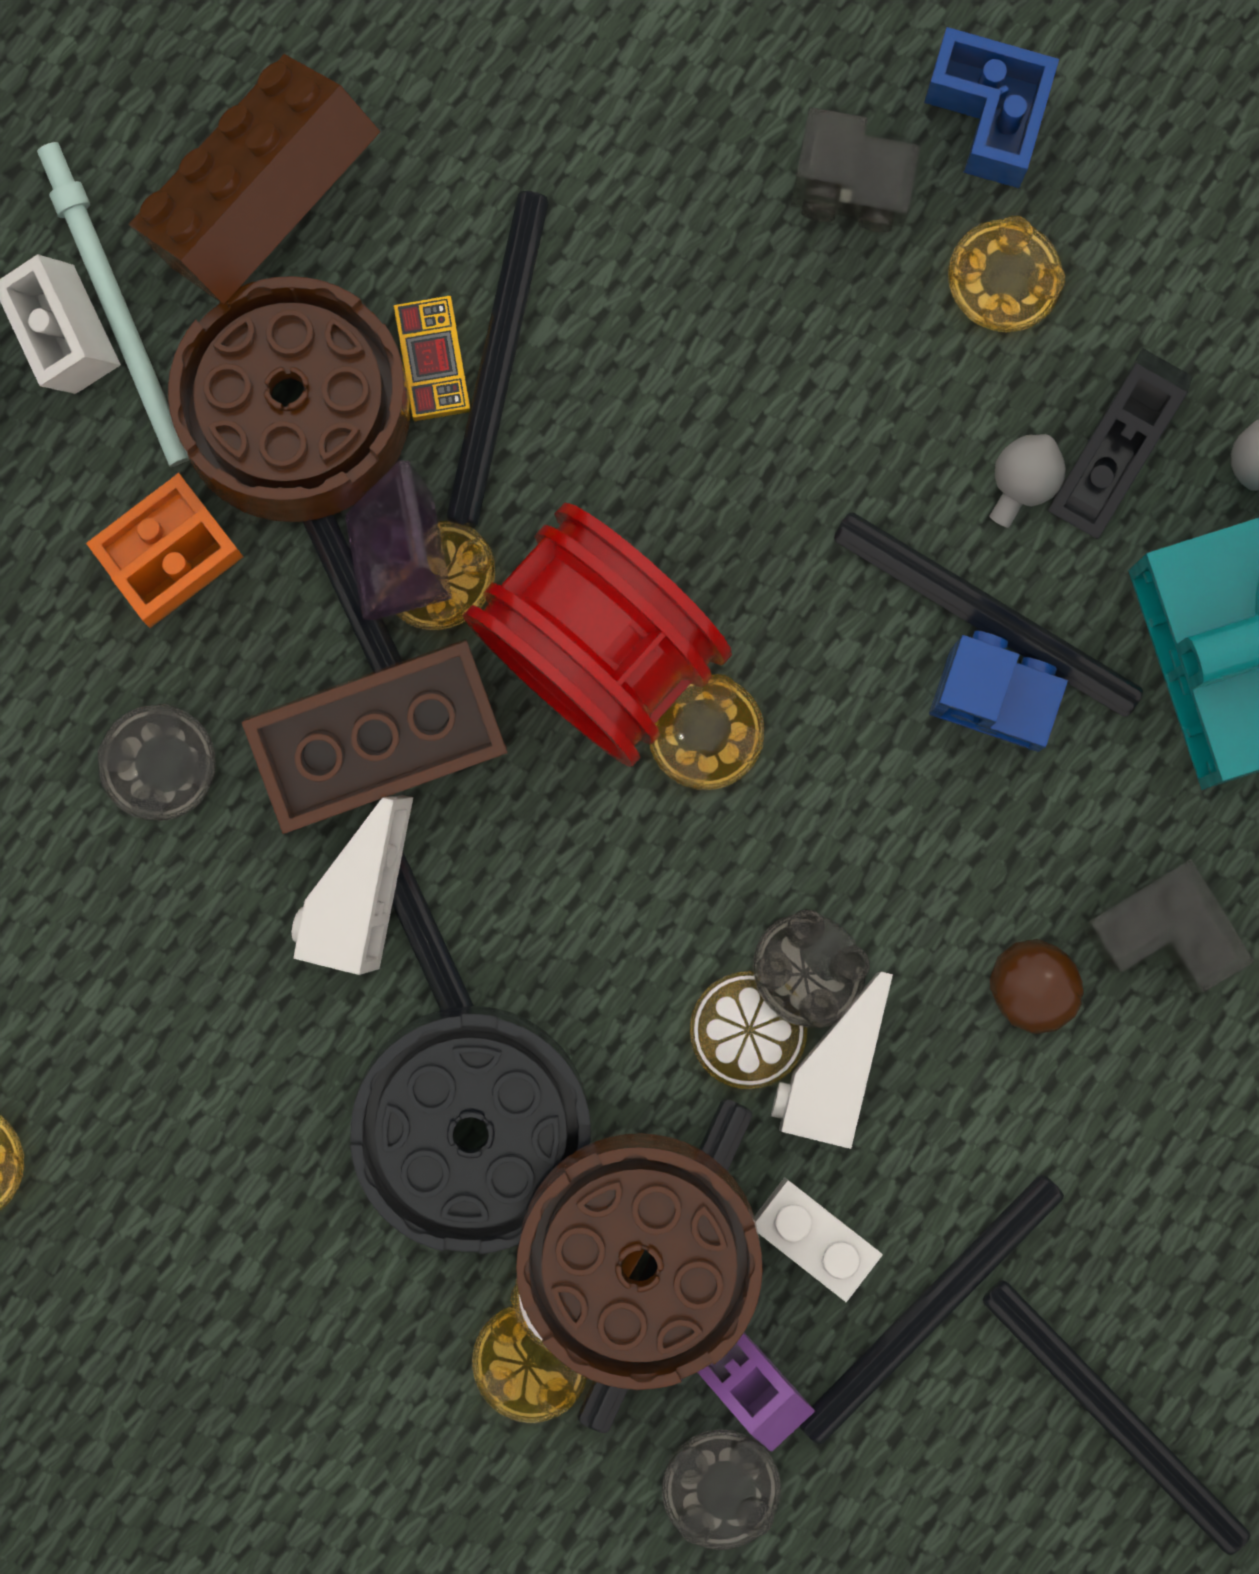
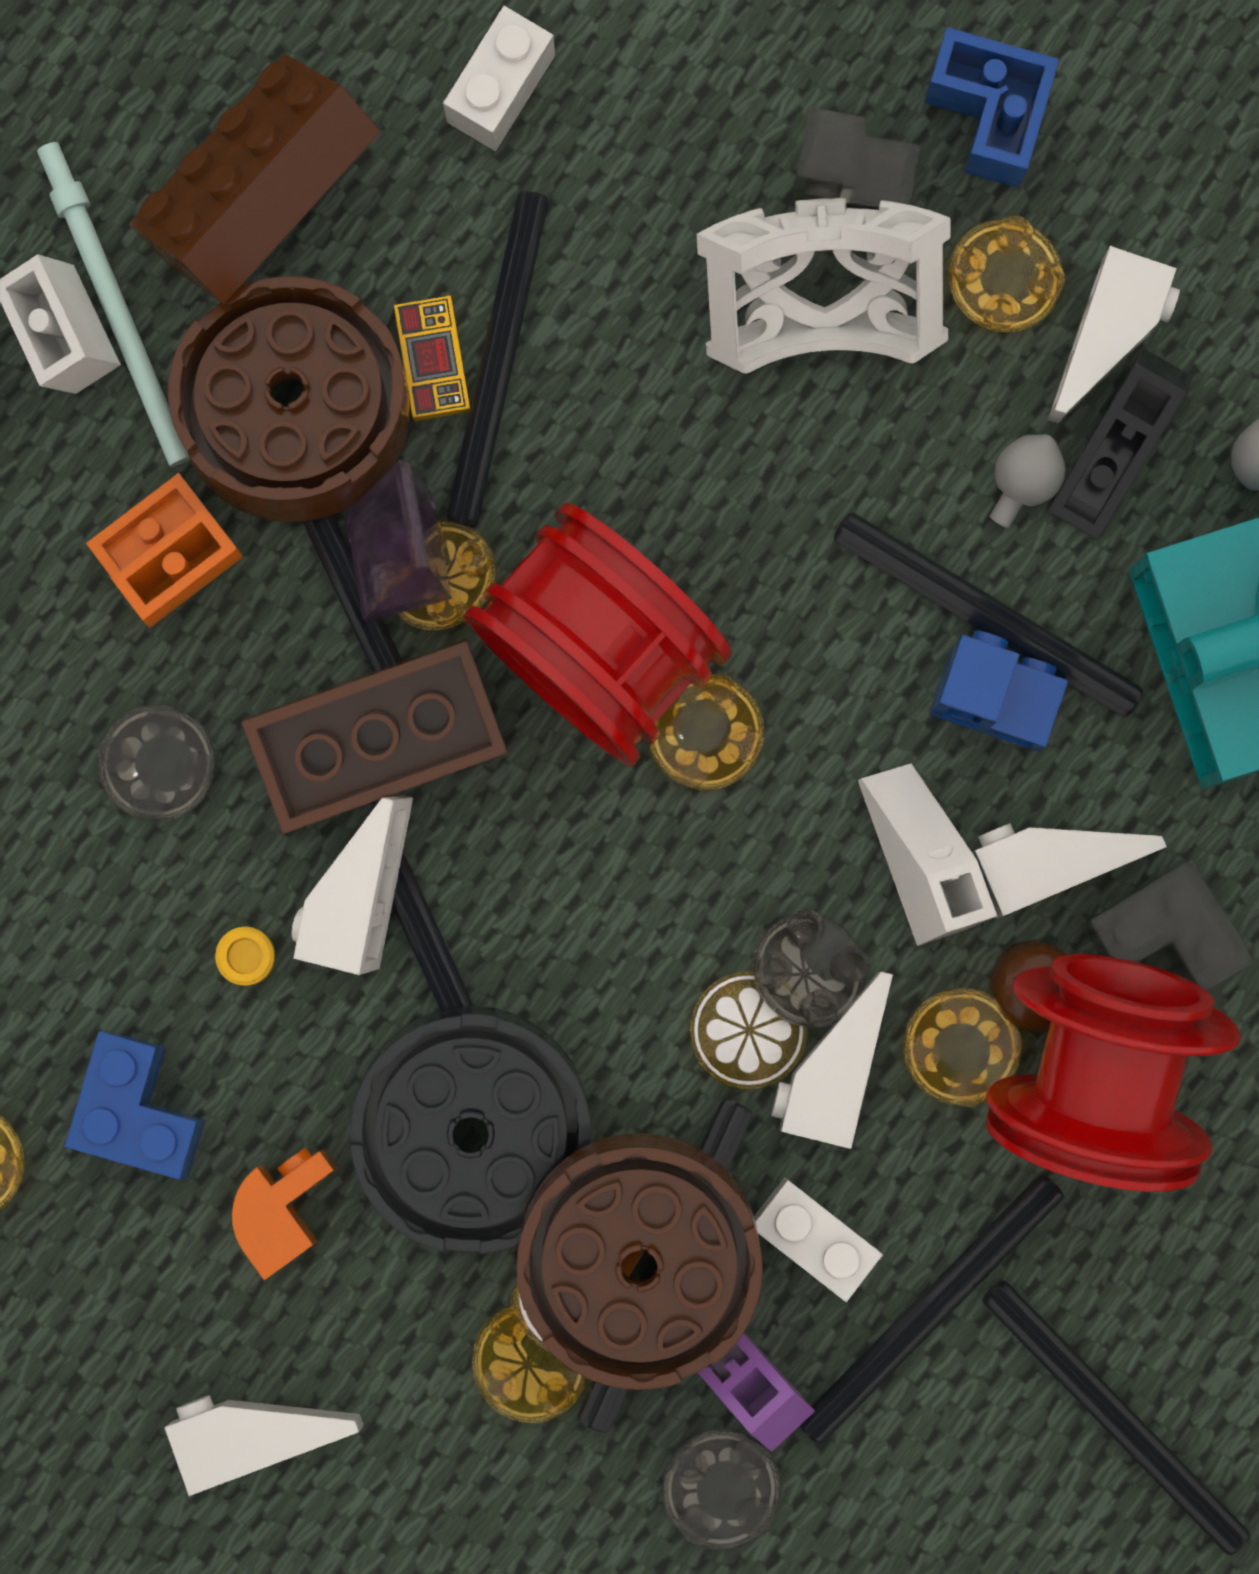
none -> blue brick [65,1031,206,1180]
none -> white slope [165,1395,363,1496]
none -> yellow tile [215,927,276,986]
none -> orange brick [232,1147,338,1280]
none -> white brick [443,6,555,151]
none -> white fence [697,198,950,373]
none -> white slope [858,764,997,946]
none -> clear yellow dish [903,988,1023,1107]
none -> white slope [972,823,1167,918]
none -> red wheel [985,954,1241,1192]
none -> white slope [1048,246,1180,424]

